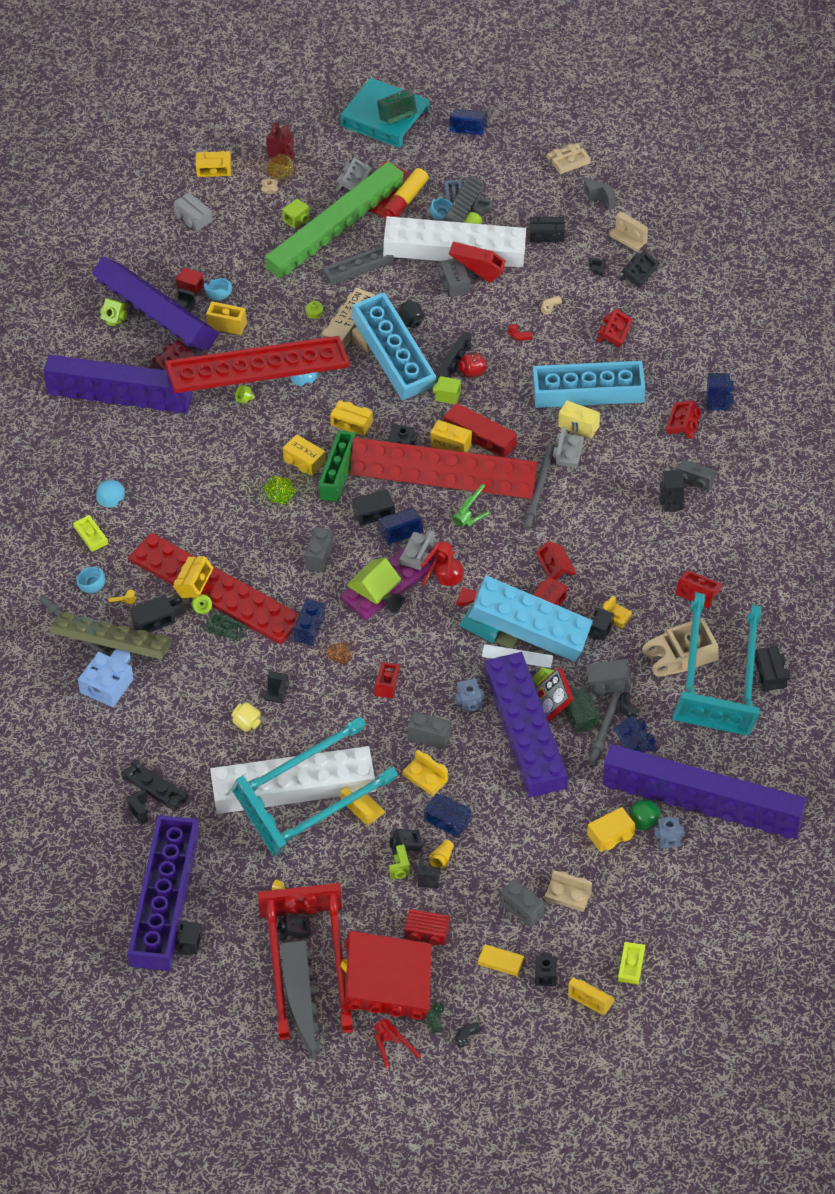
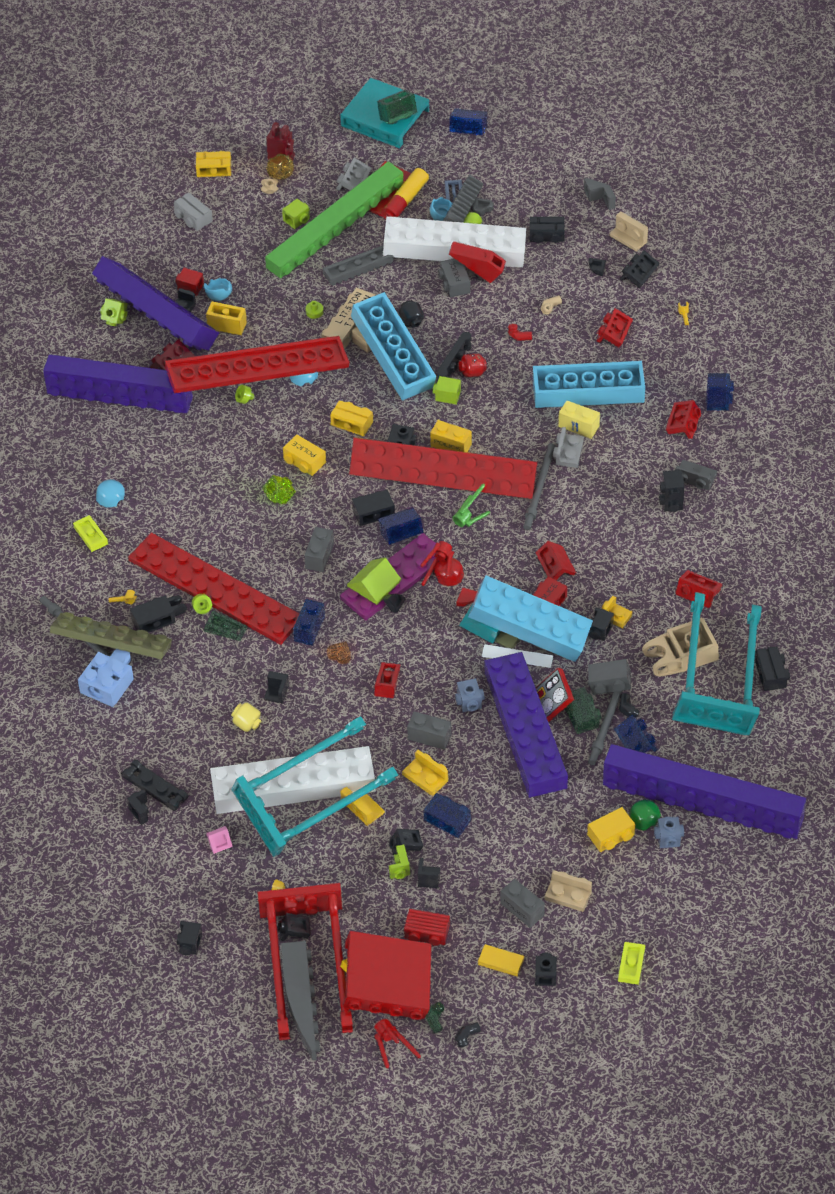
medium azure hair [76,567,105,594] -> none
dark purple brick [128,815,200,971] -> none
yellow brick [173,556,213,598] -> none
green brick [318,430,357,502] -> none
light grey bracket [399,531,437,570] -> none
yellow cone [429,840,454,869] -> none
red brick [444,403,517,457] -> none
lime tile [532,667,555,686] -> none
tan plate [547,143,591,174] -> none
yellow bracket [568,977,614,1016] -> none
none -> bright pink tile [206,826,233,854]
none -> yellow hand [678,302,689,325]

